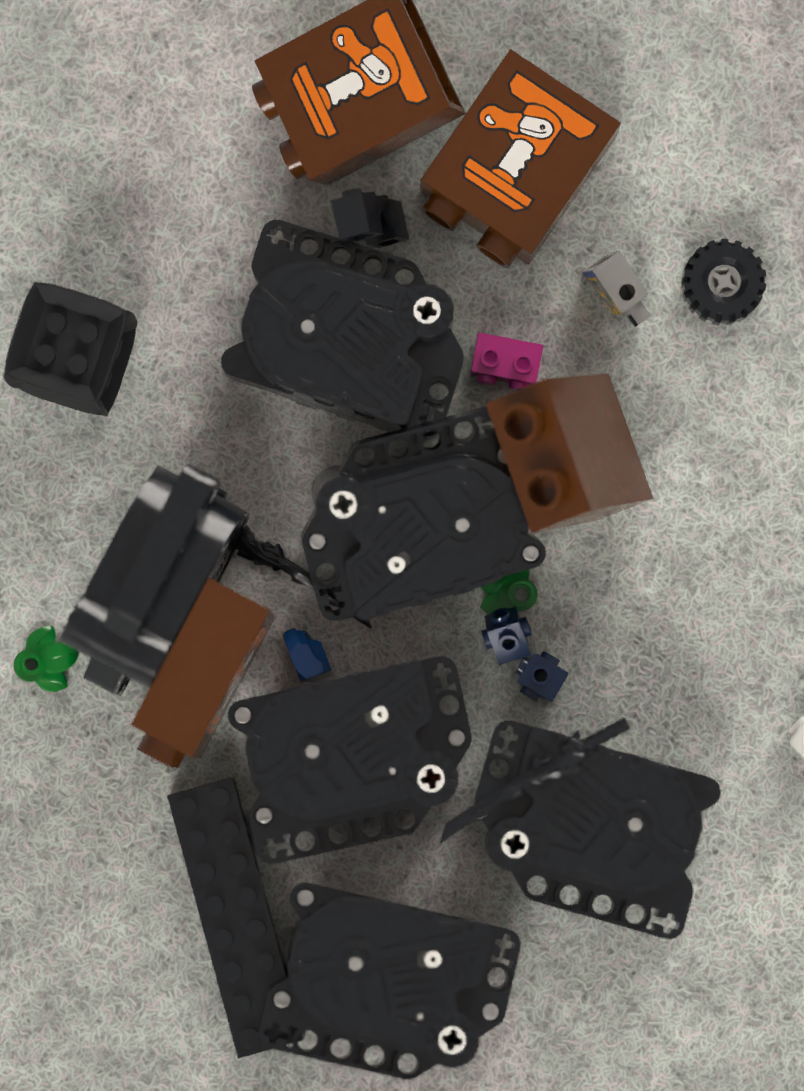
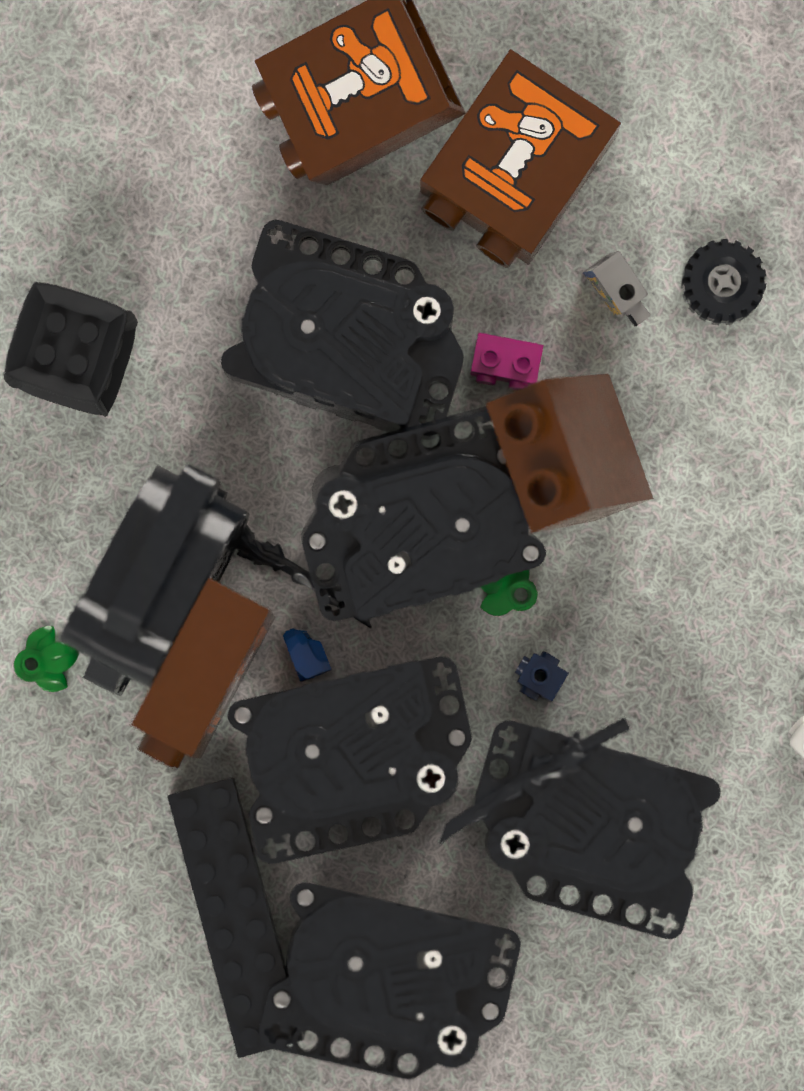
black arch [331,188,409,248] -> none
dark blue brick [481,606,532,665] -> none

